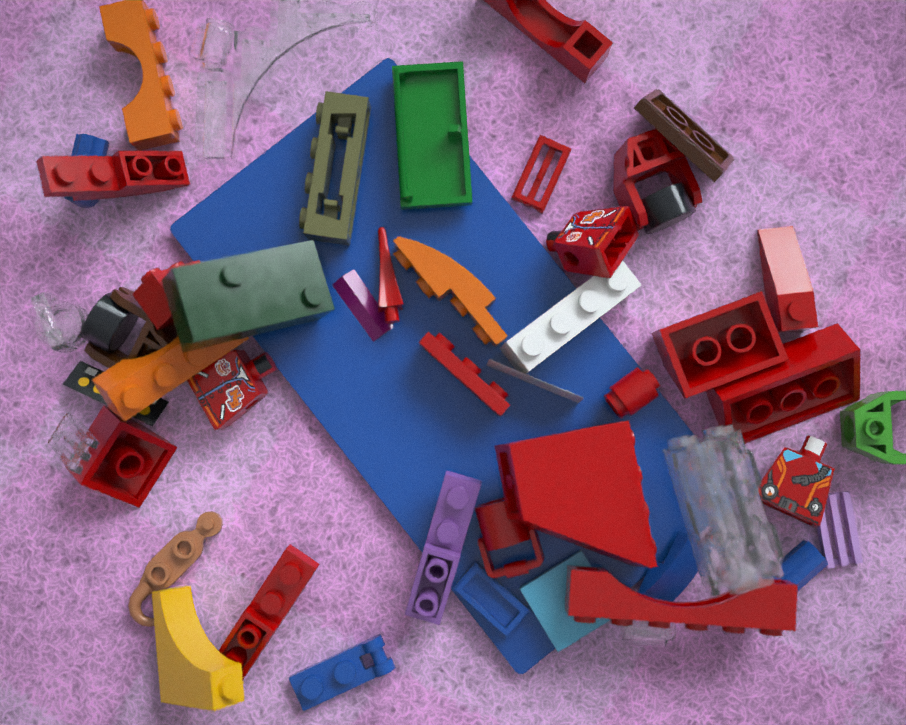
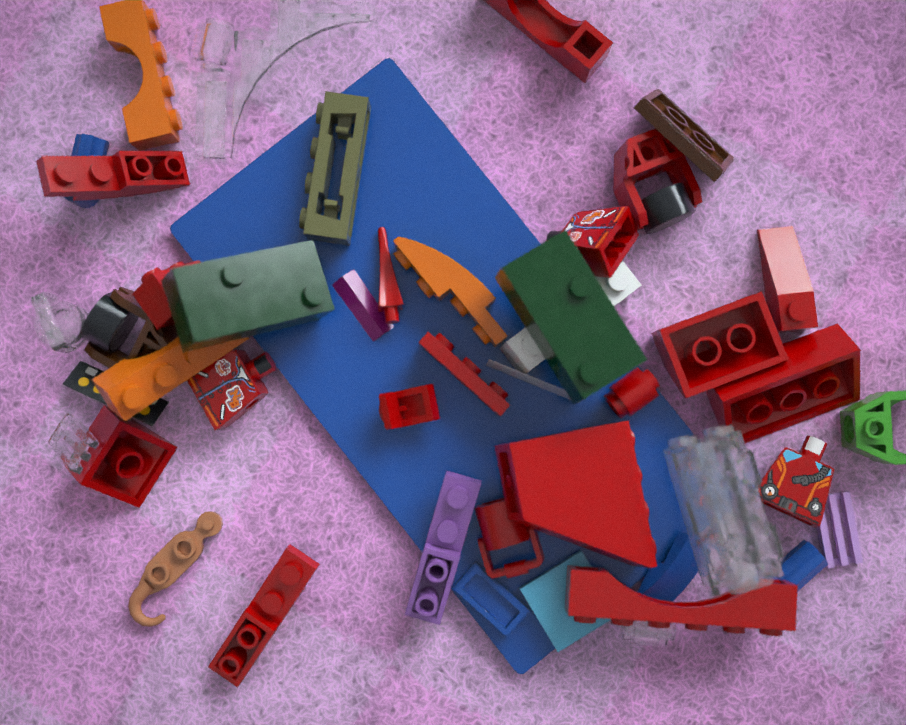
yellow arch [152,585,245,711] -> none
blue plate [289,634,396,711] -> none
green container [392,61,473,210] -> none
red tile [511,135,572,214] -> none
none -> red bracket [379,384,440,430]
none -> dark green brick [495,230,648,404]

